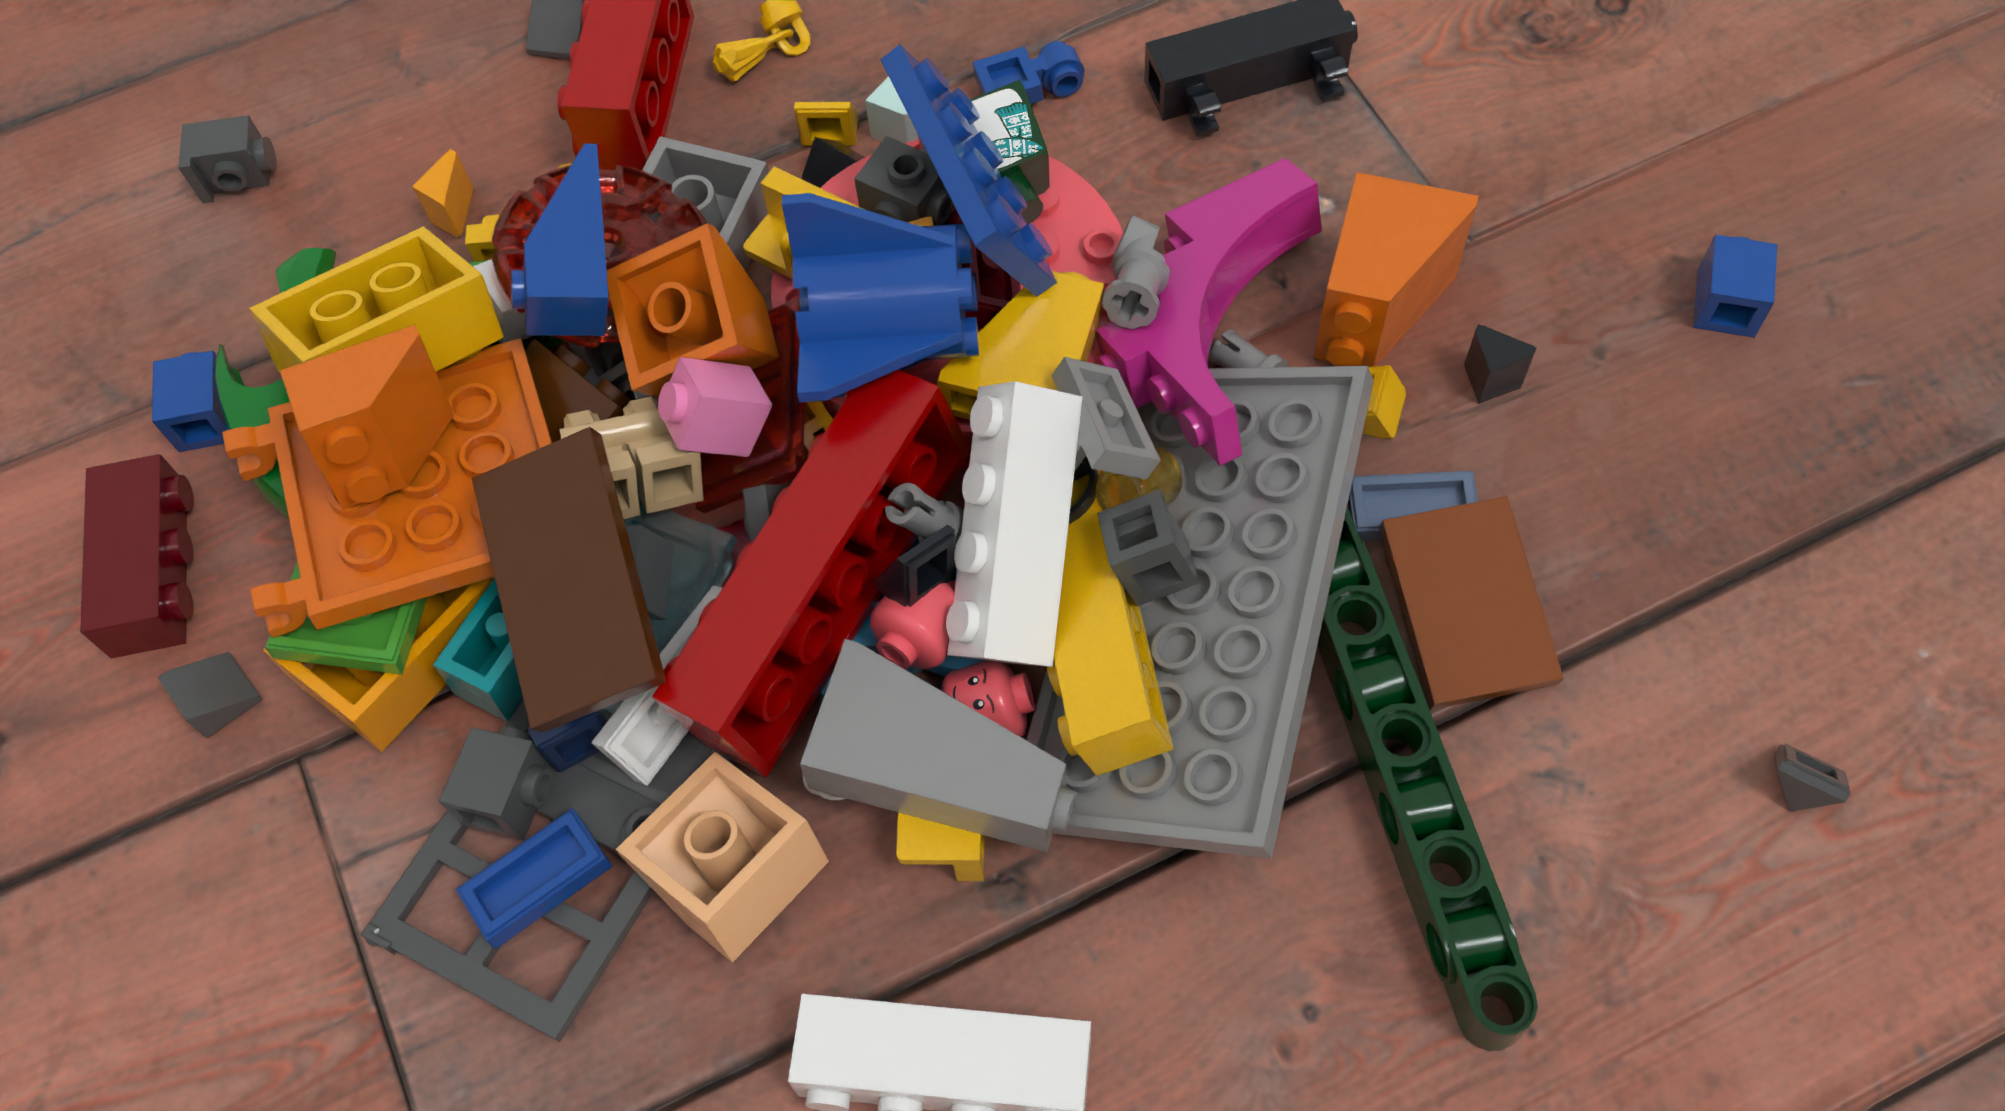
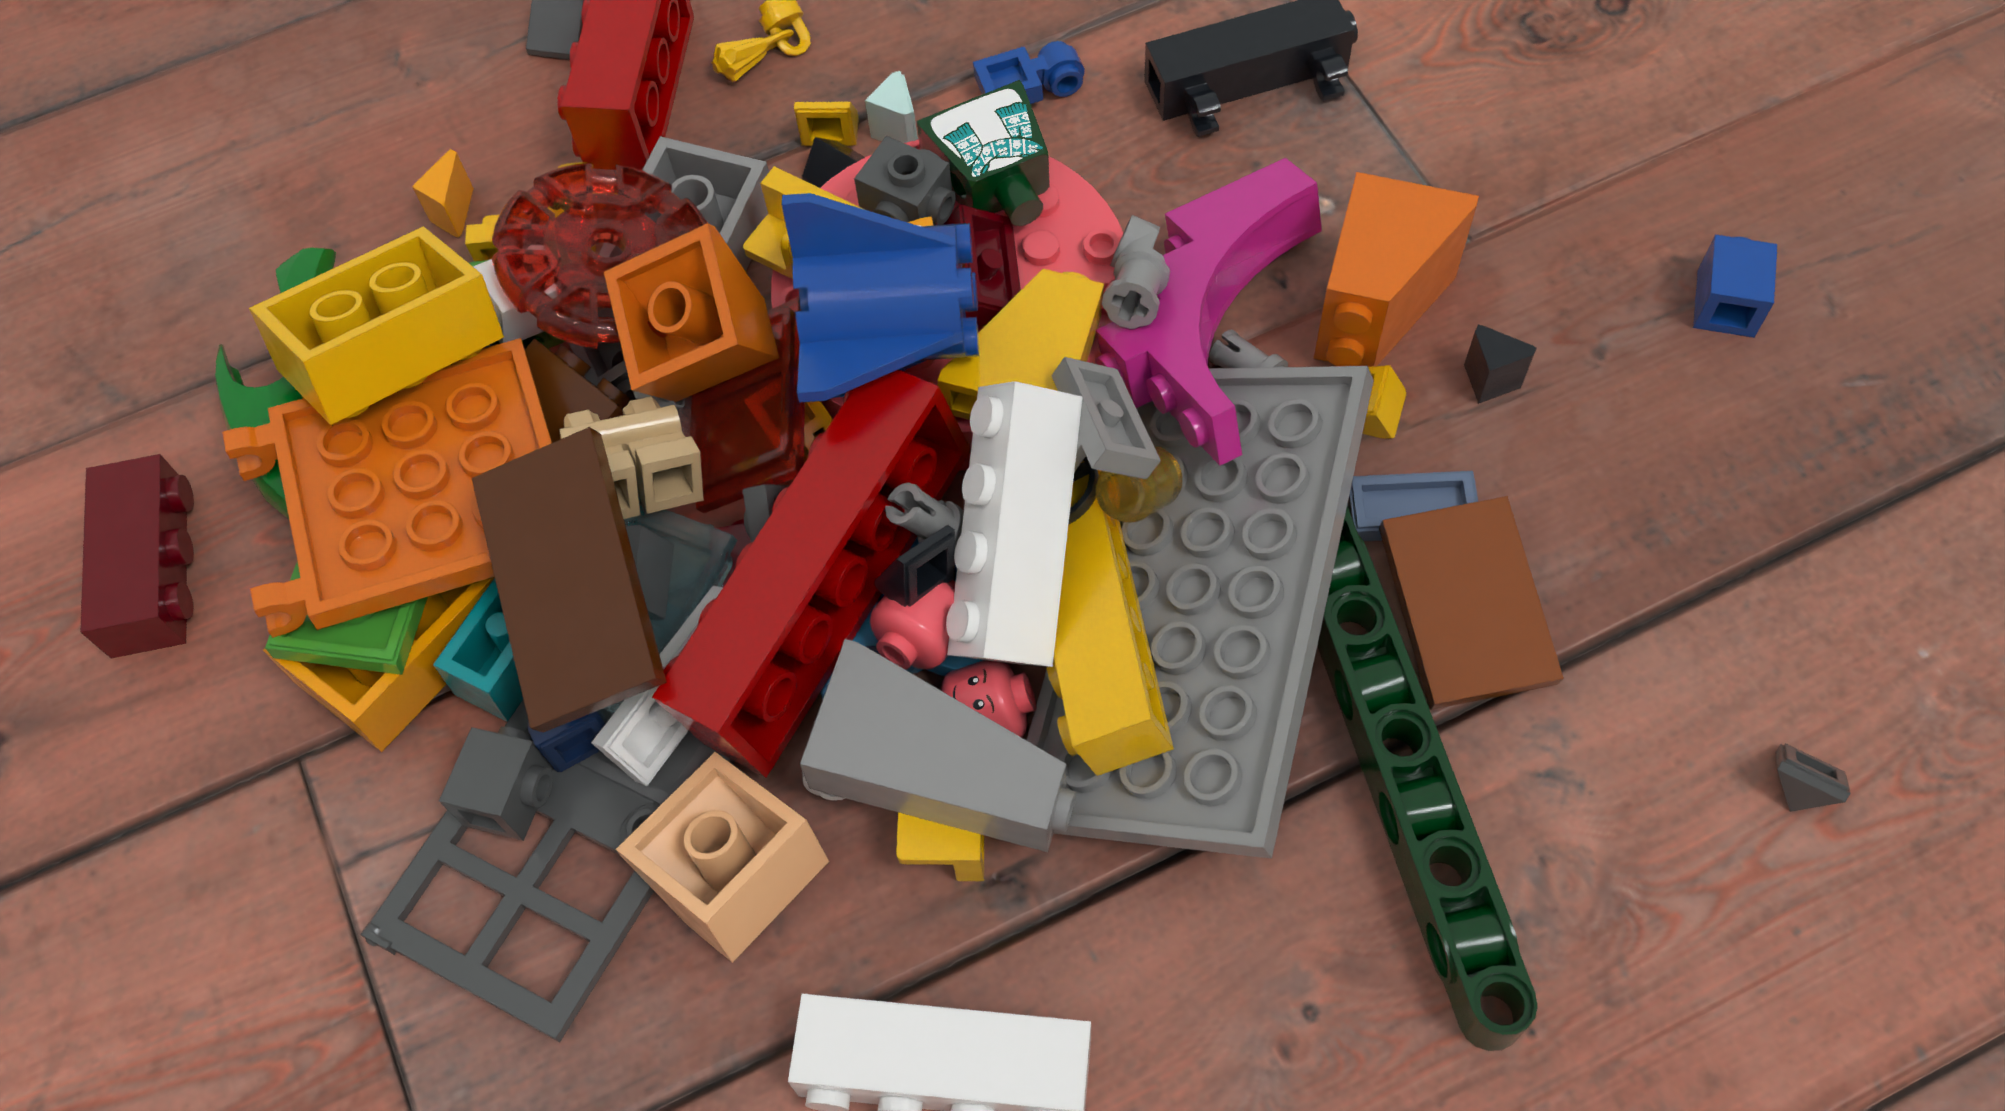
blue brick [152,350,227,452] -> none
dark grey slope [158,652,263,738] -> none
dark grey brick [178,115,276,203] -> none
orange slope [280,325,454,510] -> none
blue tile [455,808,613,949] -> none
blue slope [511,143,609,336] -> none
bright pink brick [658,357,772,457] -> none
blue plate [880,44,1057,297] -> none
dark grey brick [1097,489,1199,606] -> none

